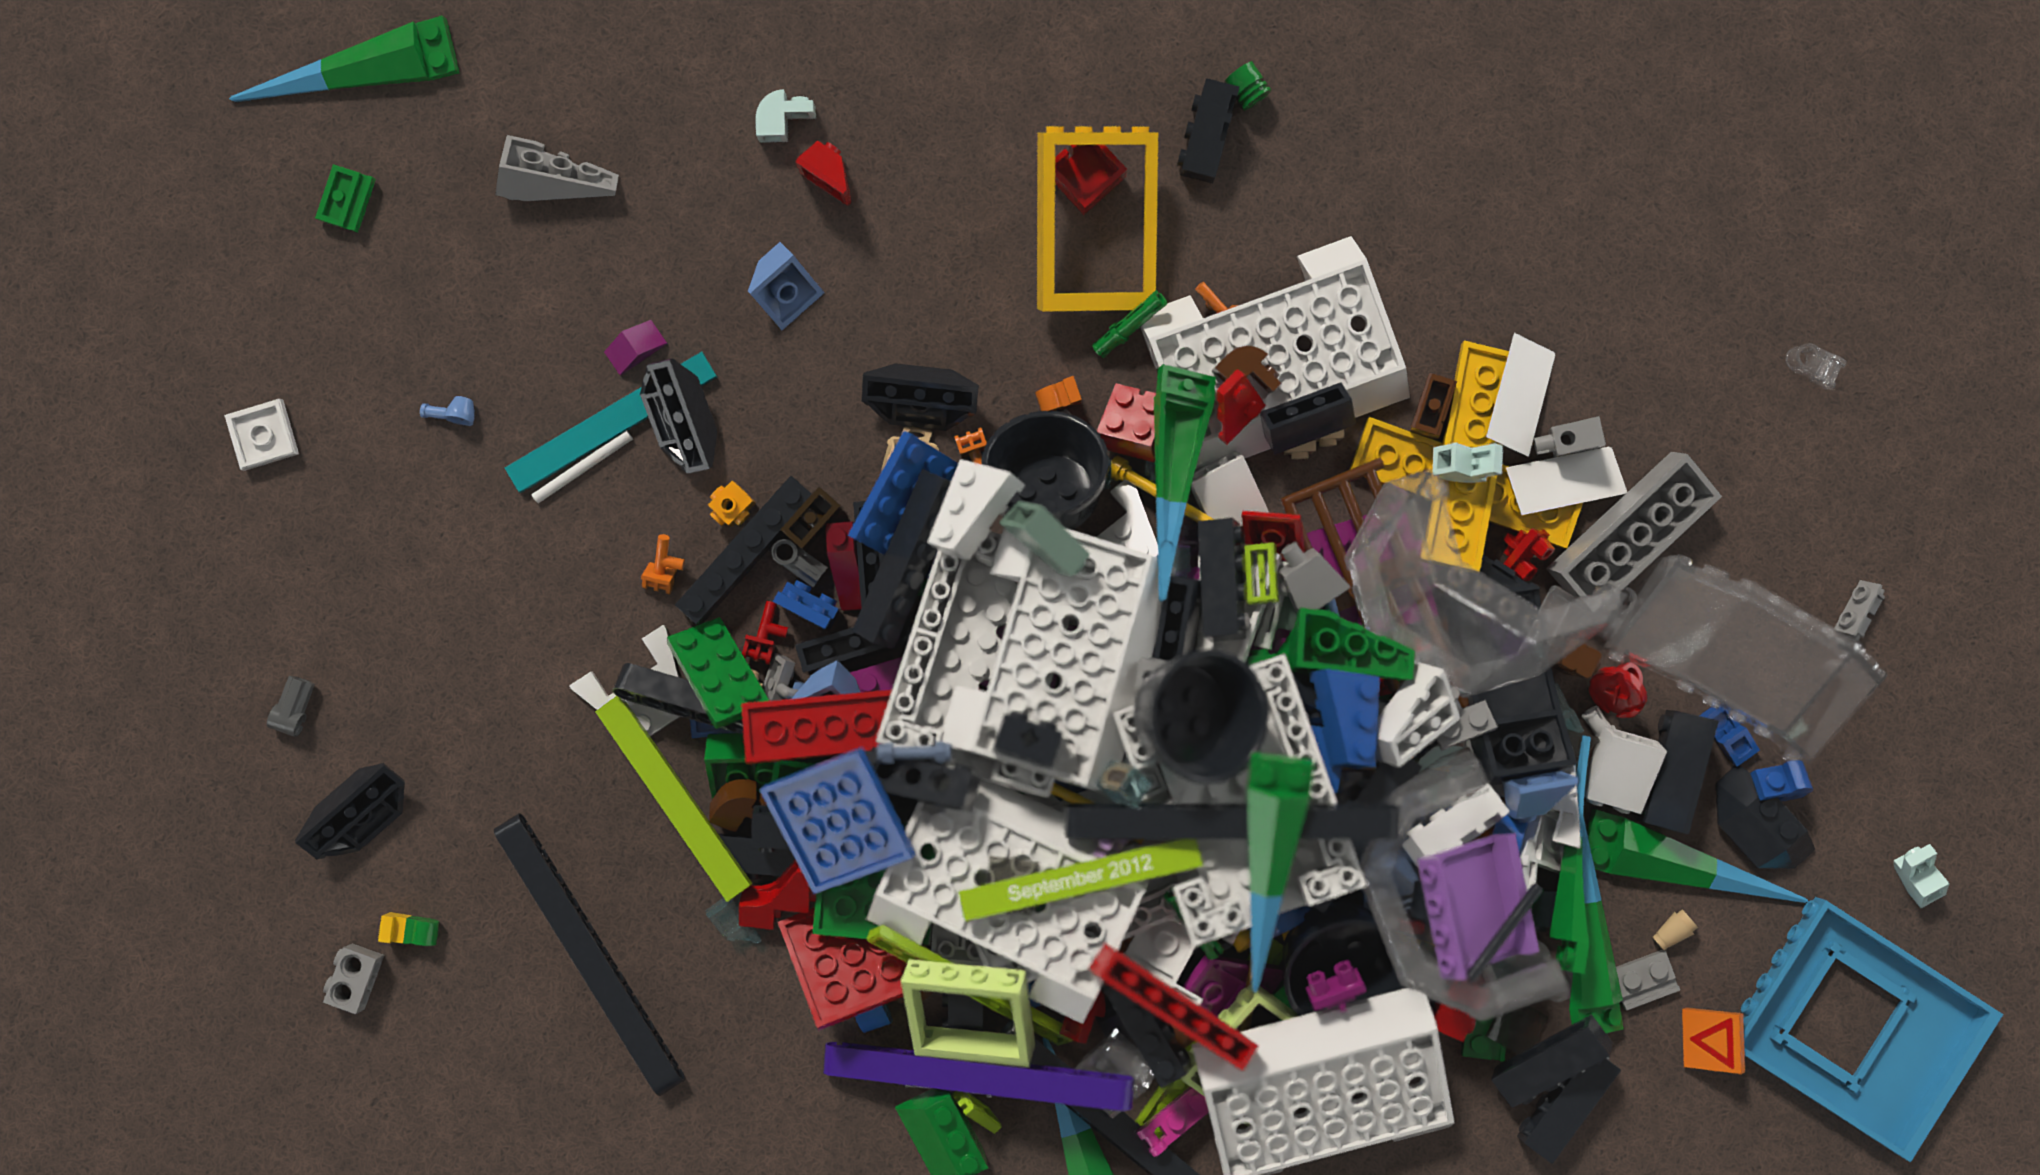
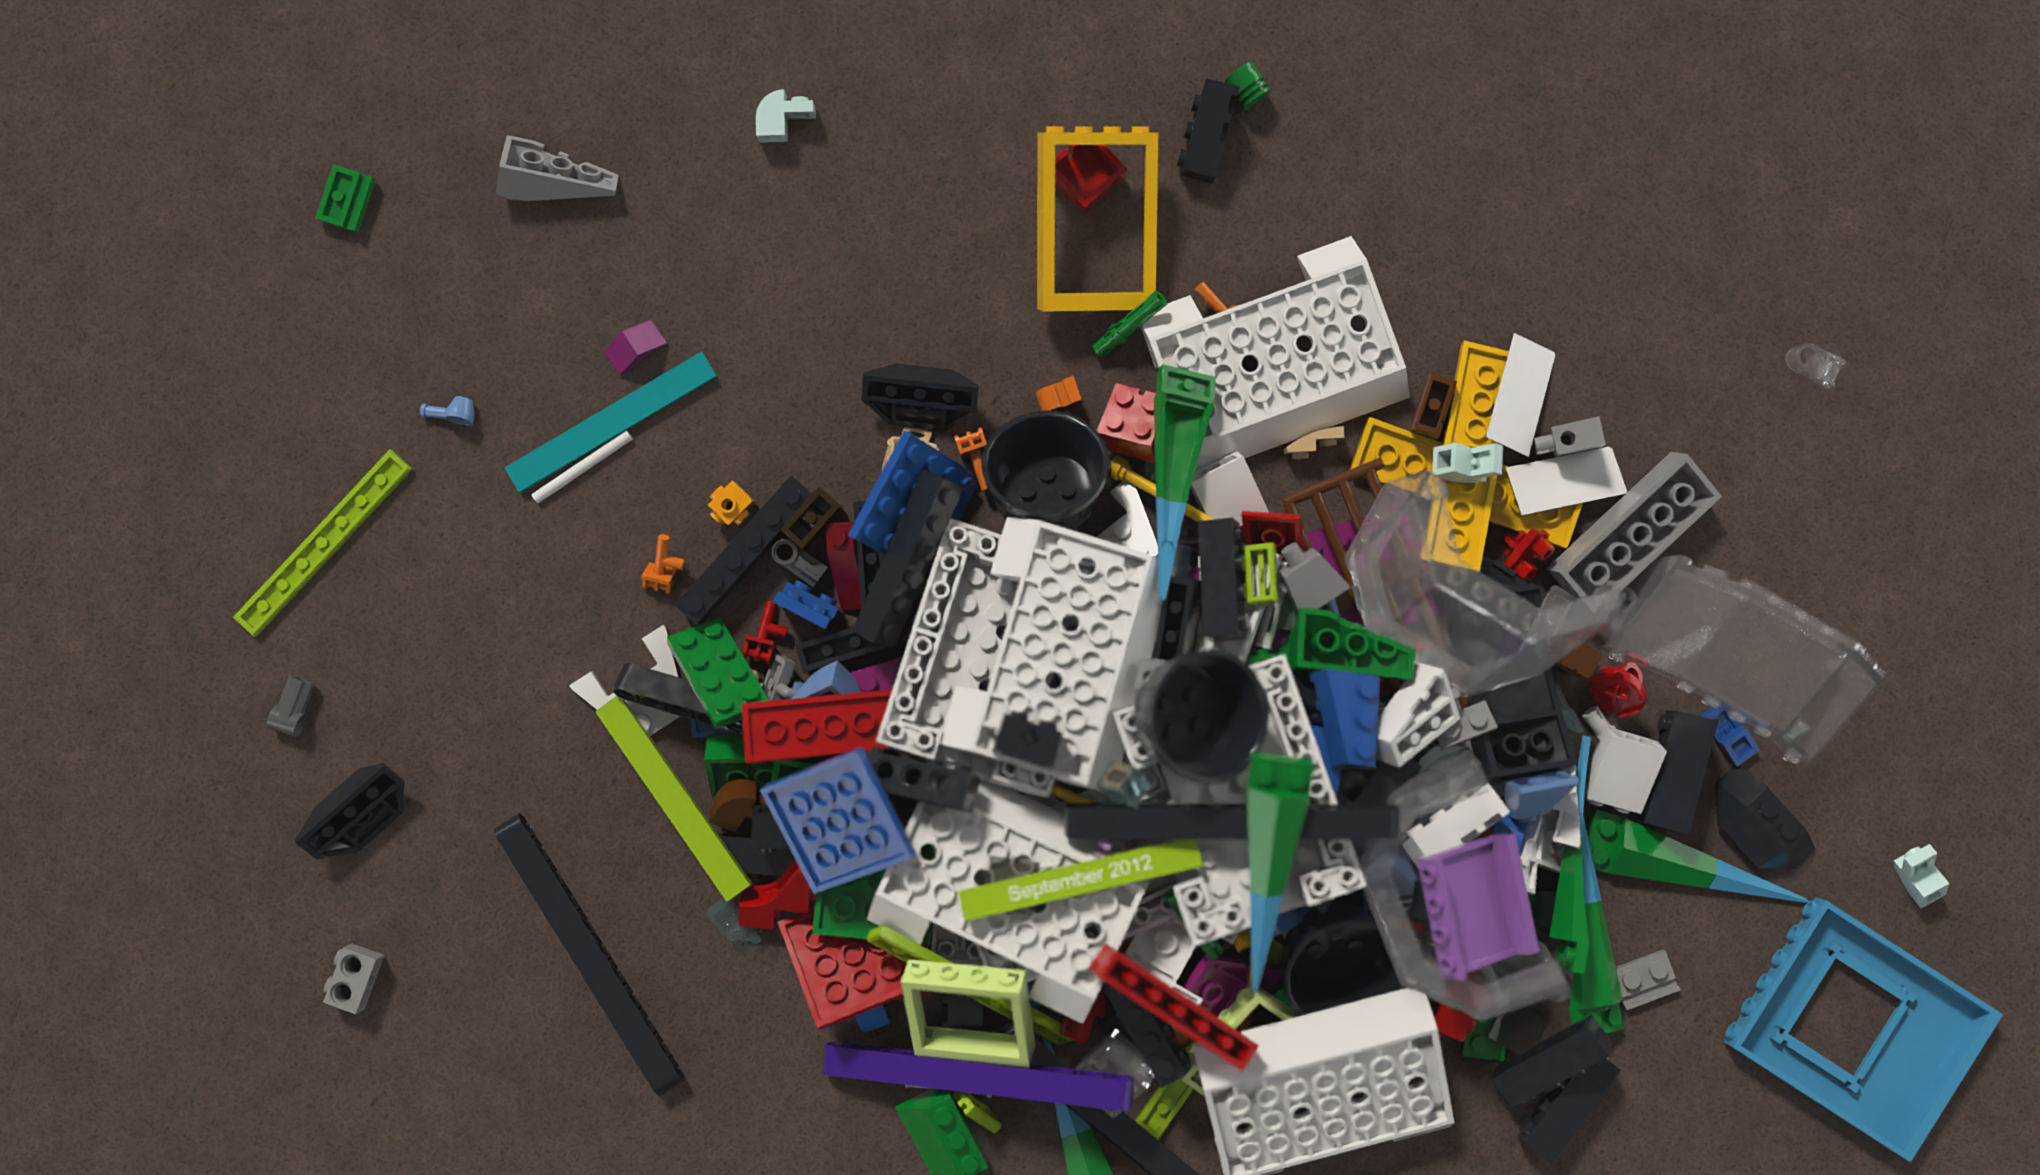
white plate [225,399,299,471] -> none
green plate [229,16,460,102] -> none
leg [378,912,439,946] -> none
black wedge [640,358,717,474] -> none
medium blue slope [748,242,824,330] -> none
red slope [795,141,851,206] -> none
sand blue bar [877,742,952,764] -> none
white wedge [928,459,1025,561] -> none
sand green slope [999,501,1091,577] -> none
dark pink plate [1136,1086,1209,1157] -> none
reddish brown brick [1212,346,1281,394] -> none
red wing [1217,369,1266,445] -> none
black brick [1260,382,1356,455] -> none
magenta hips [1306,961,1366,1013] -> none
black bar [1466,884,1543,985] -> none
tan cone [1653,909,1698,950] -> none
orange tile [1682,1008,1745,1074] -> none
blue brick [1750,760,1813,802] -> none
light grey hinge [1834,580,1885,642] -> none
none -> lime tile [233,449,413,637]

